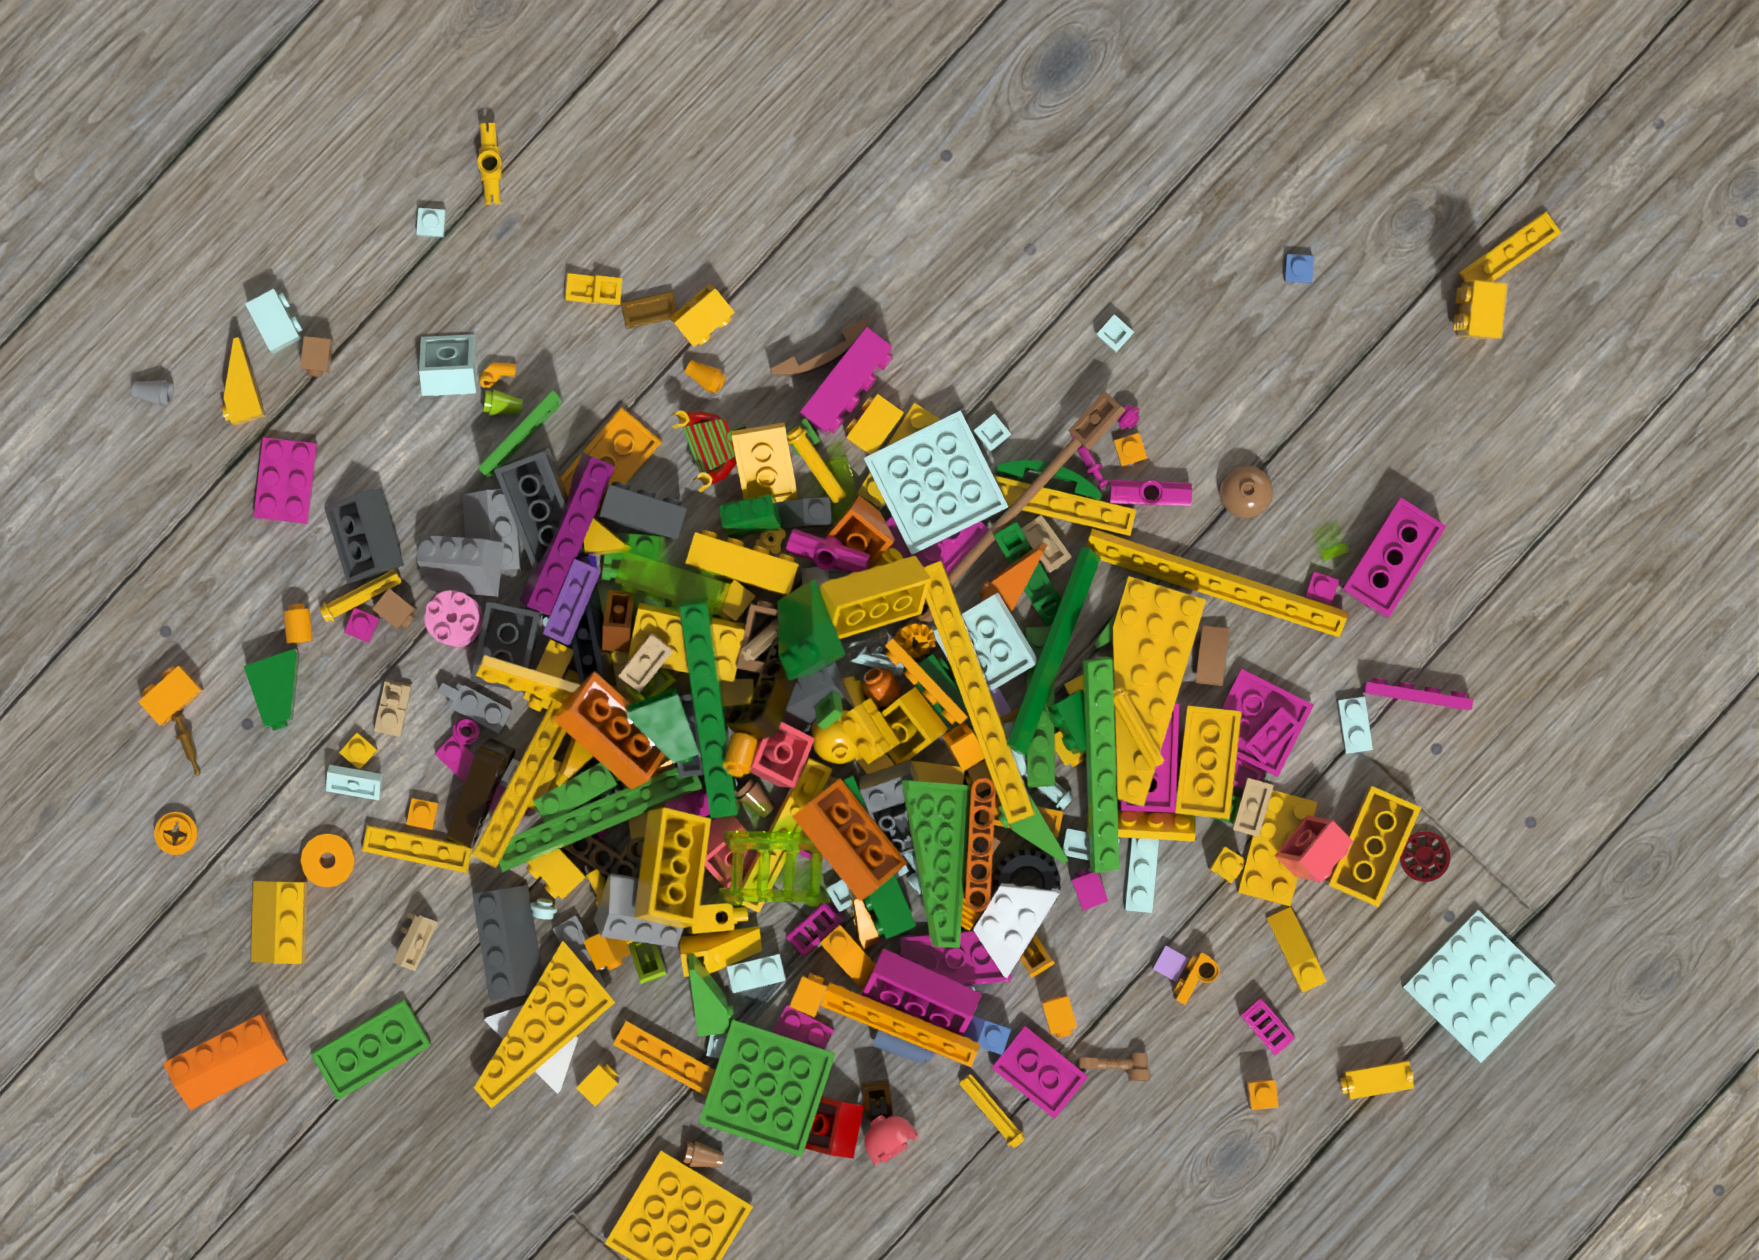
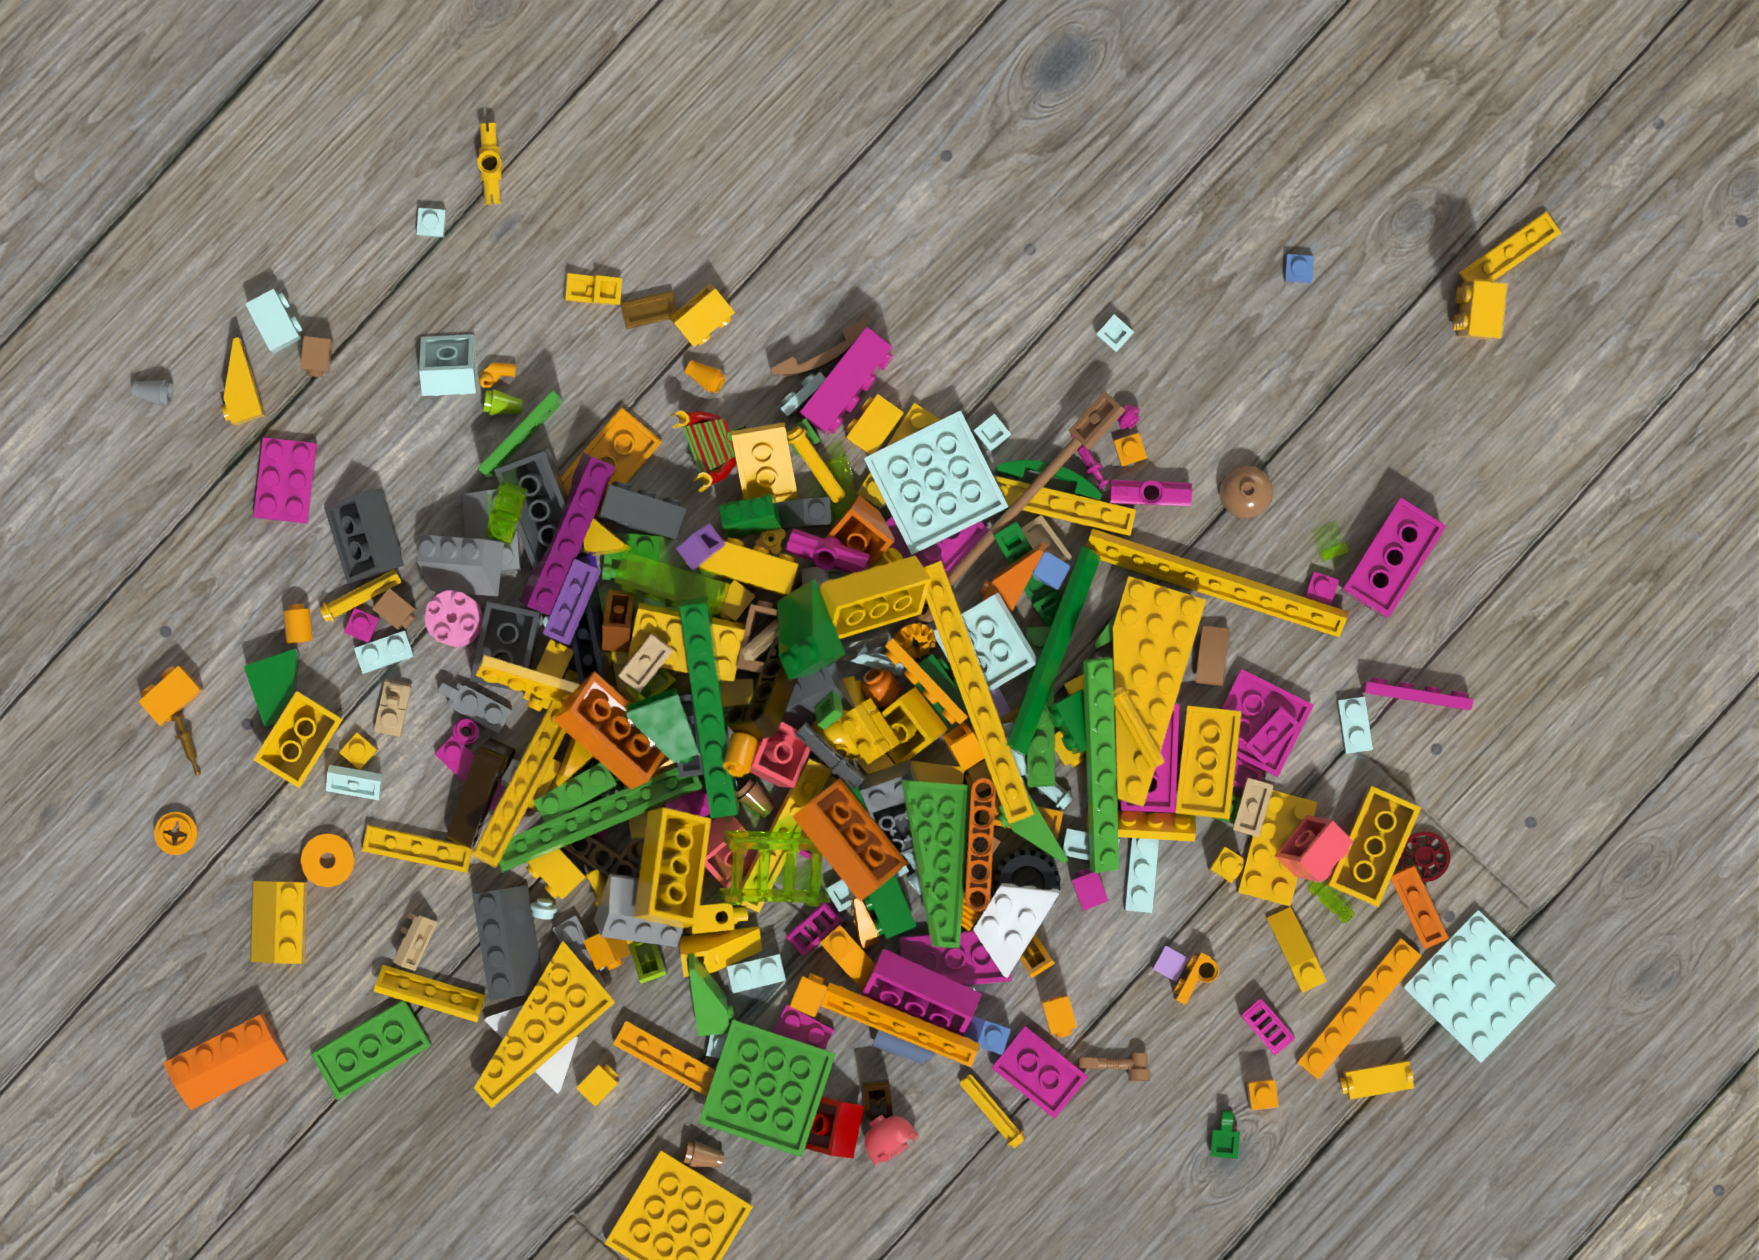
light orange plate [406,798,439,830] -> none
none -> yellow slope [253,691,343,789]
none -> light aqua plate [354,631,414,674]
none -> yellow plate [374,965,486,1022]
none -> clear neon green slope [485,481,528,545]
none -> medium lavender brick [677,523,726,570]
none -> light aqua plate [781,372,826,419]
none -> dark grey pin [794,722,866,790]
none -> medium blue slope [1033,551,1071,590]
none -> green plate [1210,1110,1240,1159]
none -> light orange plate [1297,938,1422,1080]
none -> clear neon green axle [1308,881,1355,924]
none -> orange plate [1391,864,1449,949]

